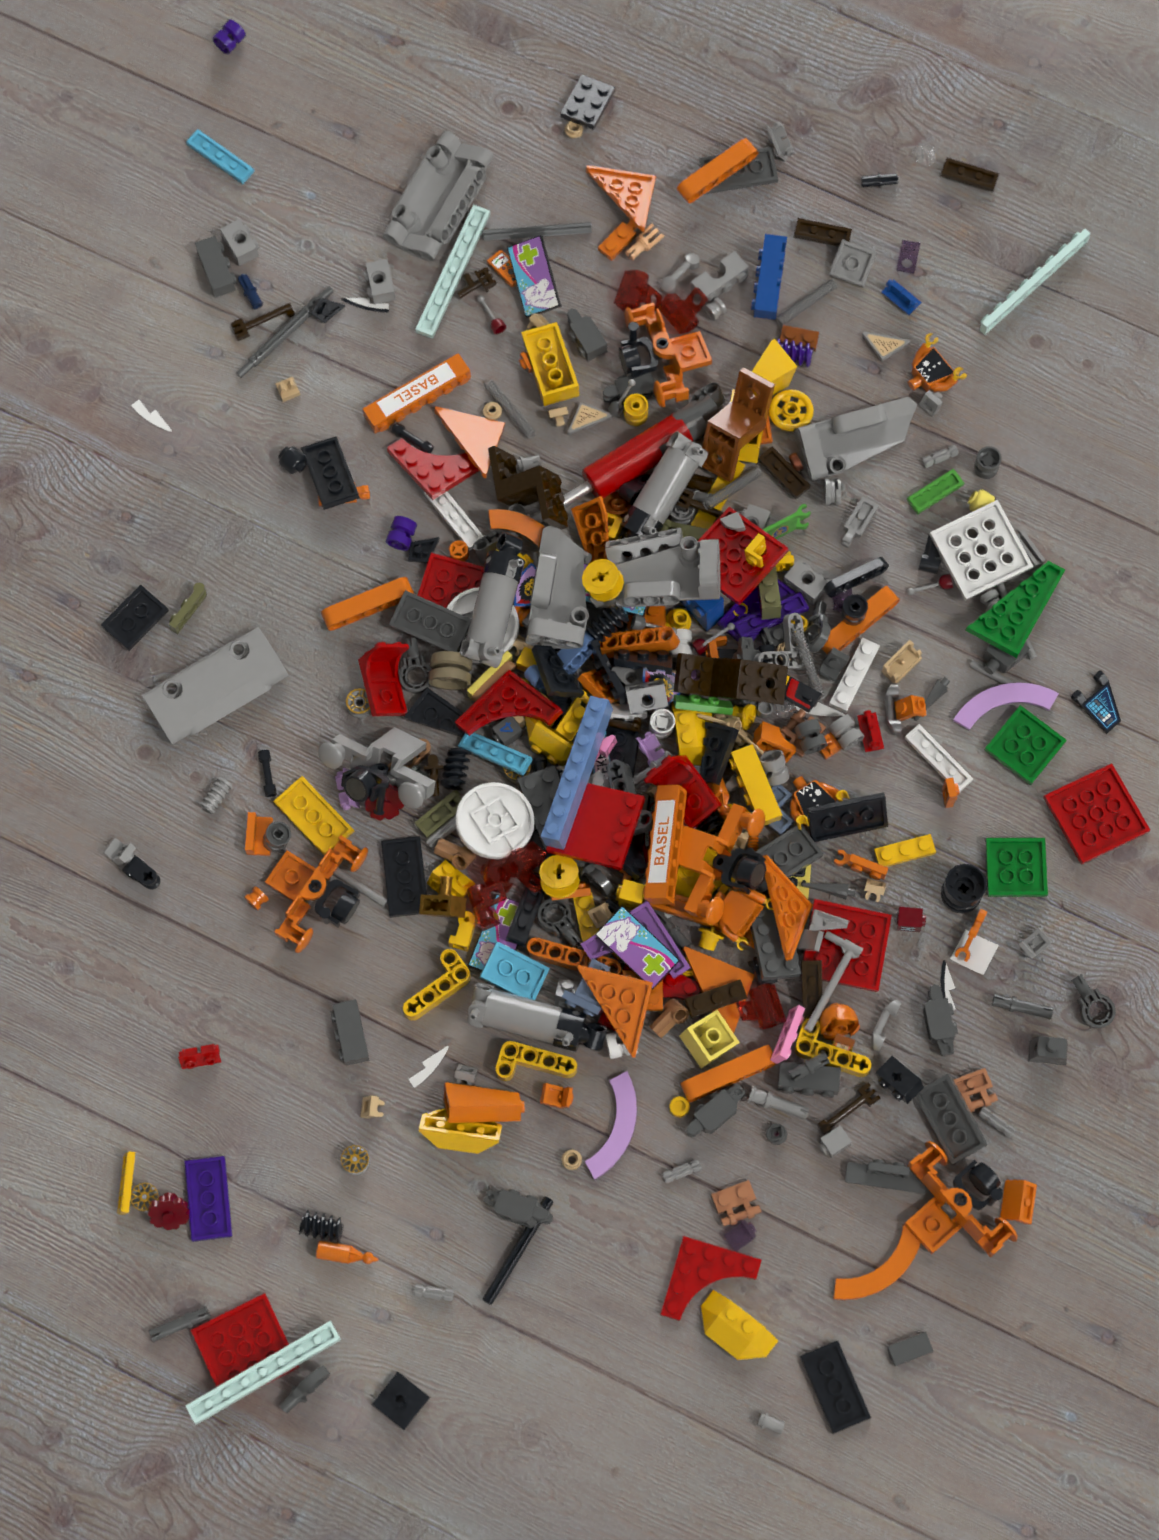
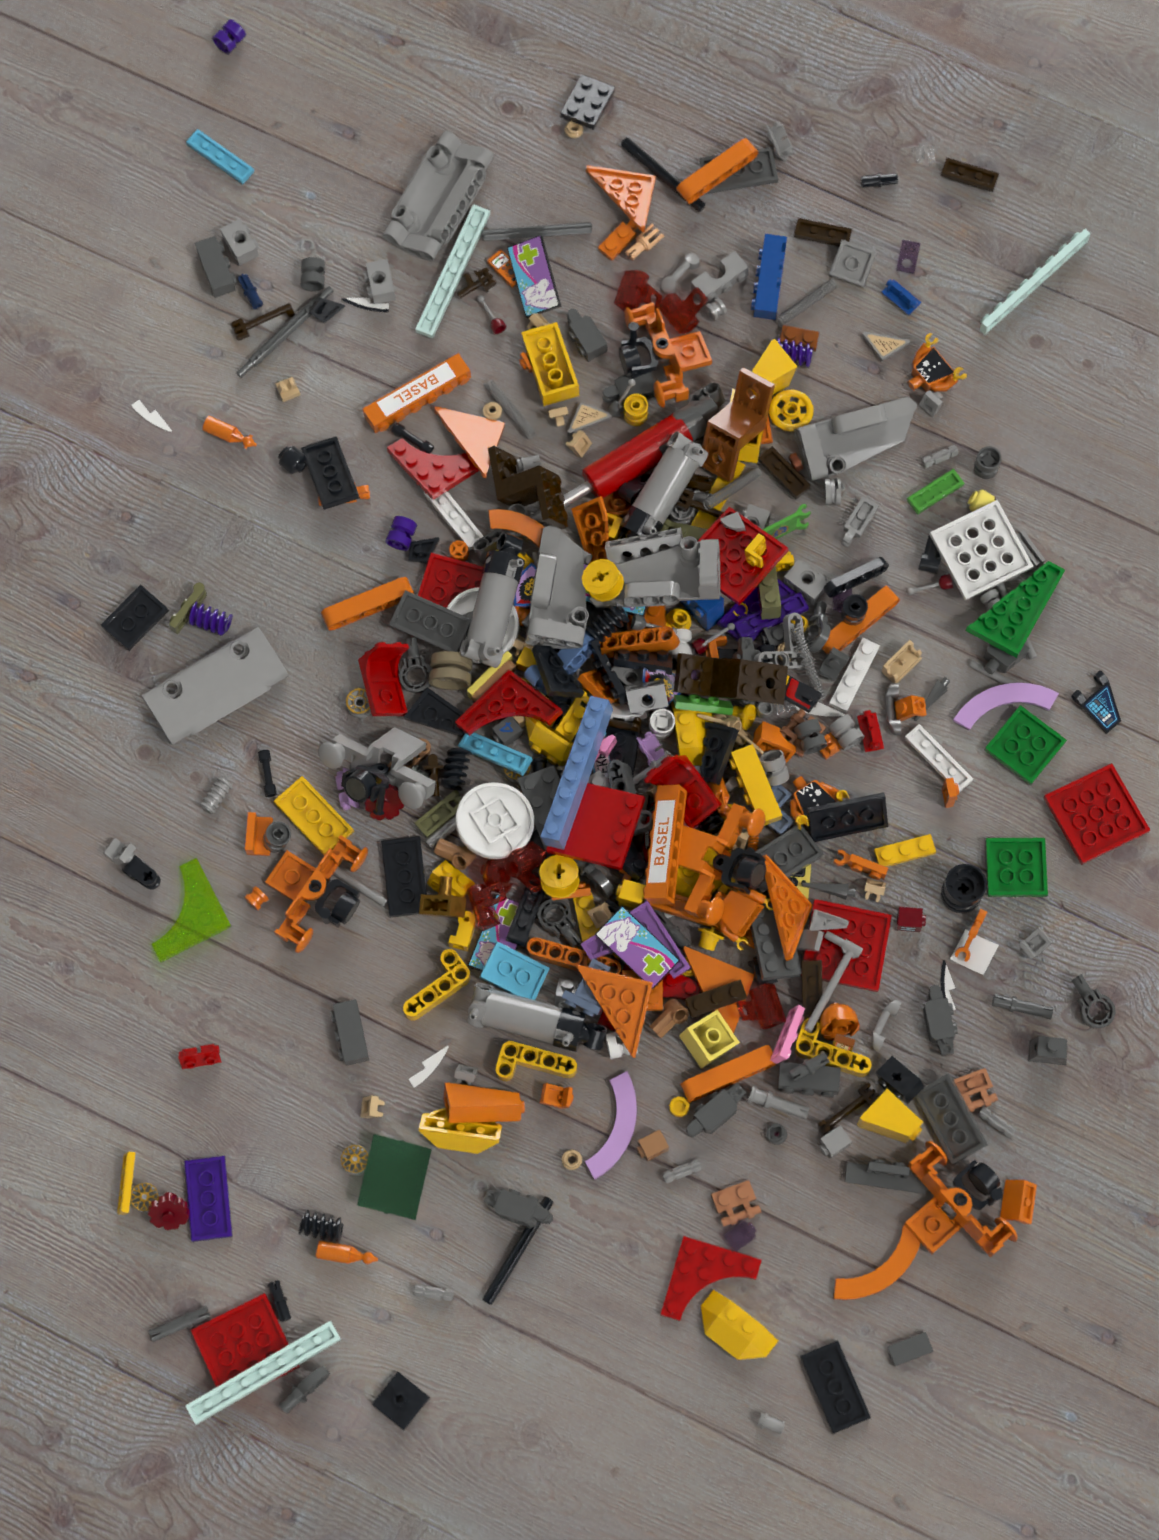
none -> clear neon green plate [151,858,232,963]
none -> dark purple piece [189,602,233,636]
none -> orange wheel [202,415,257,449]
none -> black axle [267,1280,291,1322]
none -> dark grey wheel [300,257,325,291]
none -> clear green piece [357,1134,432,1220]
none -> tan tile [566,430,592,458]
none -> black axle [621,137,705,212]
none -> medium nougat brick [636,1129,669,1162]
none -> yellow slope [857,1089,923,1143]

